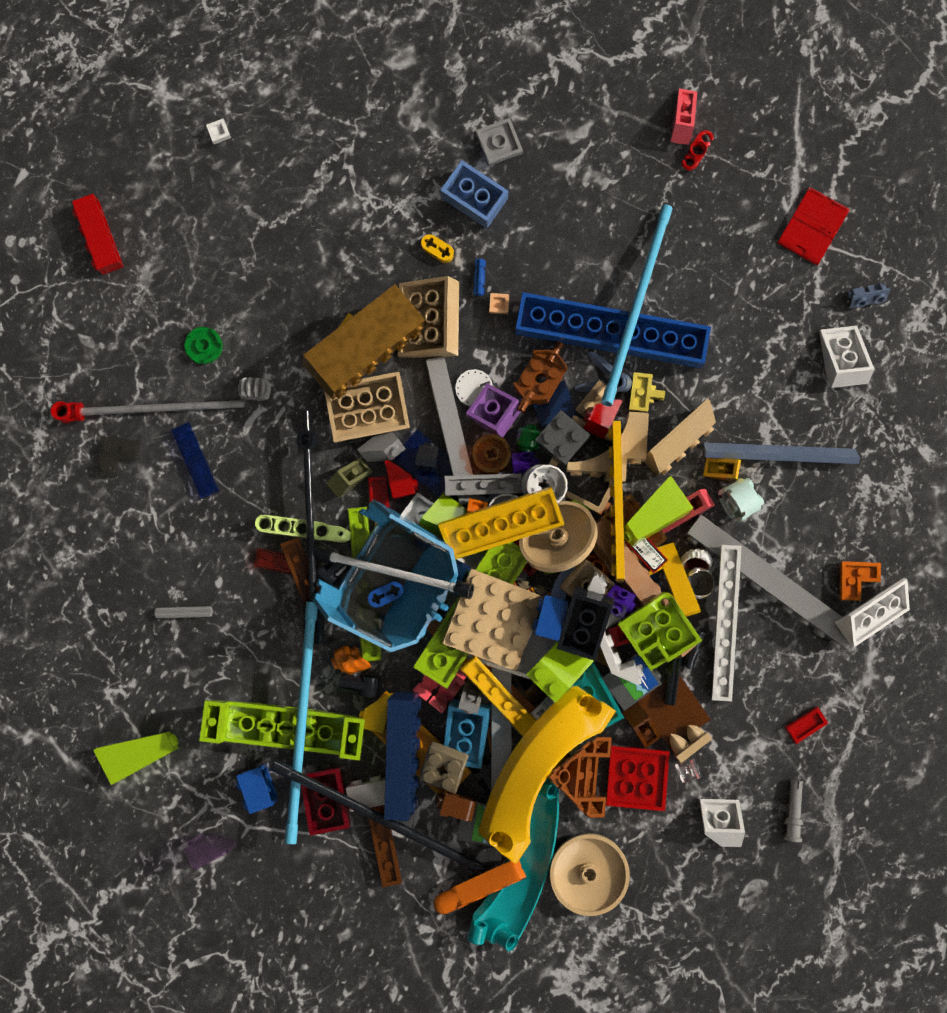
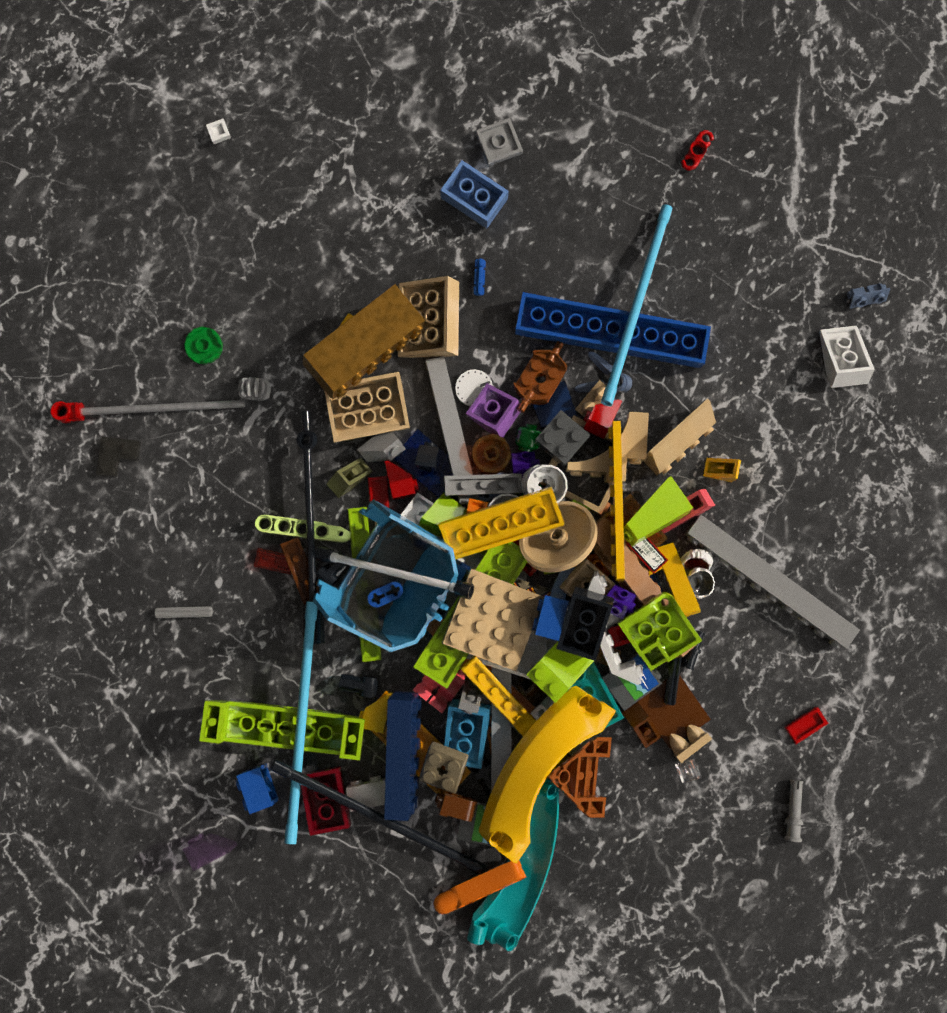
red brick [72,193,124,275] -> none
lime slope [93,731,179,785] -> none
clear blue plate [171,422,220,499] -> none
orange head [331,645,371,675] -> none
reddish brown plate [369,805,402,888] -> none
yellow beam [421,234,454,263] -> none
light nougat plate [489,293,509,315] -> none
tan dish [550,833,630,916] -> none
red plate [606,745,670,811] -> none
light yellow hinge [629,372,665,413] -> none
coral slope [670,89,697,145] -> none
white slope [700,799,745,847] -> none
sand blue tile [703,442,860,464] -> none
white plate [712,544,742,701] -> none
light aqua brick [718,478,764,523] -> none
red piece [777,187,850,266] -> none
white slope [835,578,910,647] -> none
orange plate [839,561,881,601] -> none

